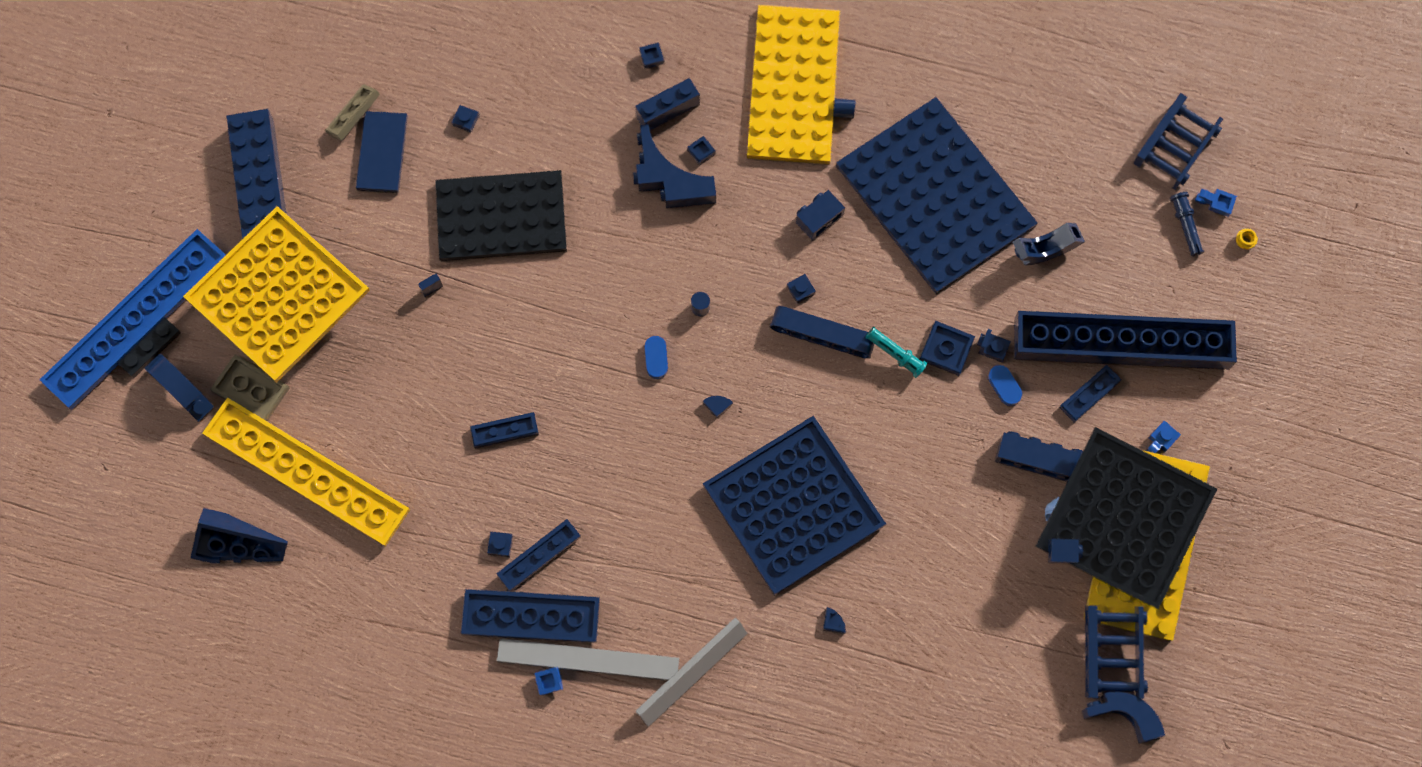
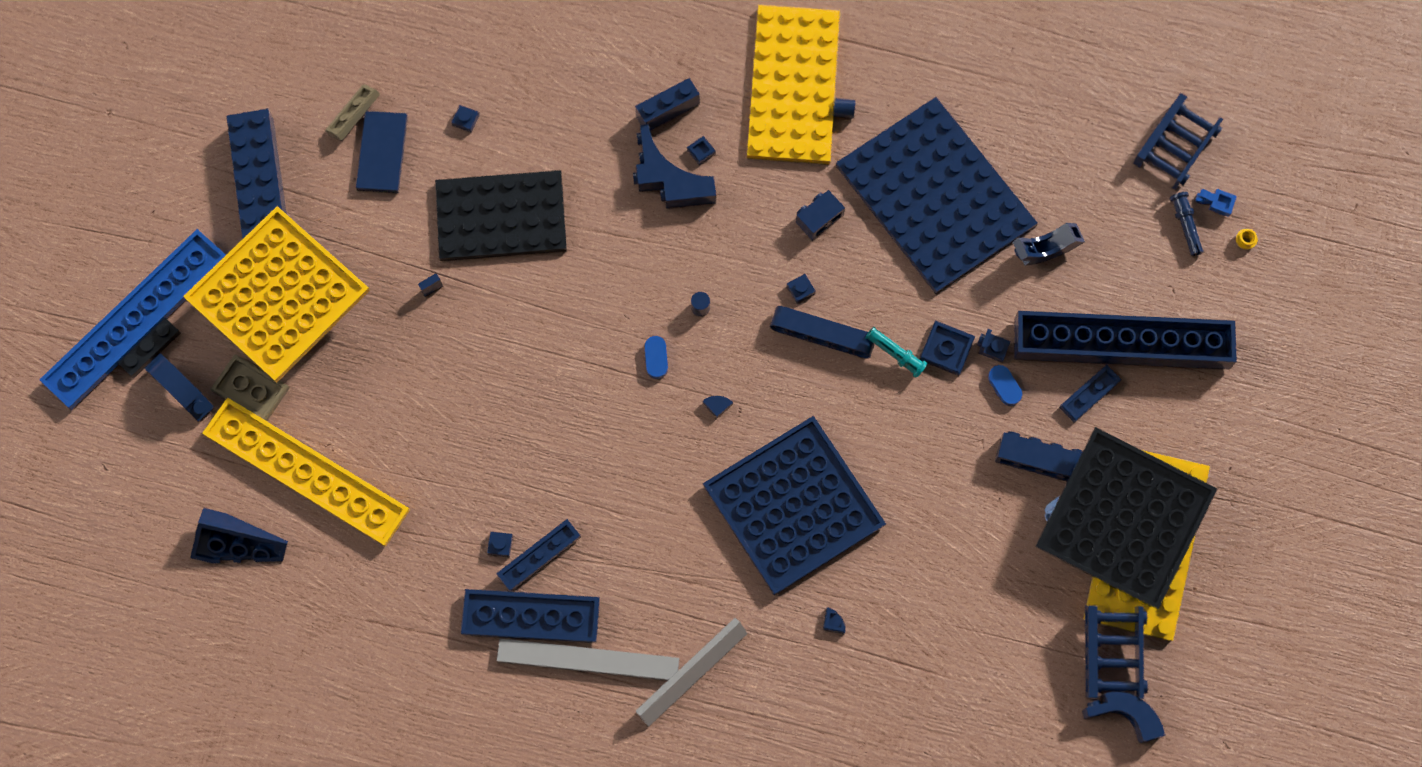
dark blue tile [470,412,539,449] -> none
blue plate [534,667,563,695] -> none
dark blue plate [639,42,664,69] -> none
dark blue brick [1048,539,1083,564] -> none
blue plate [1146,421,1181,453] -> none

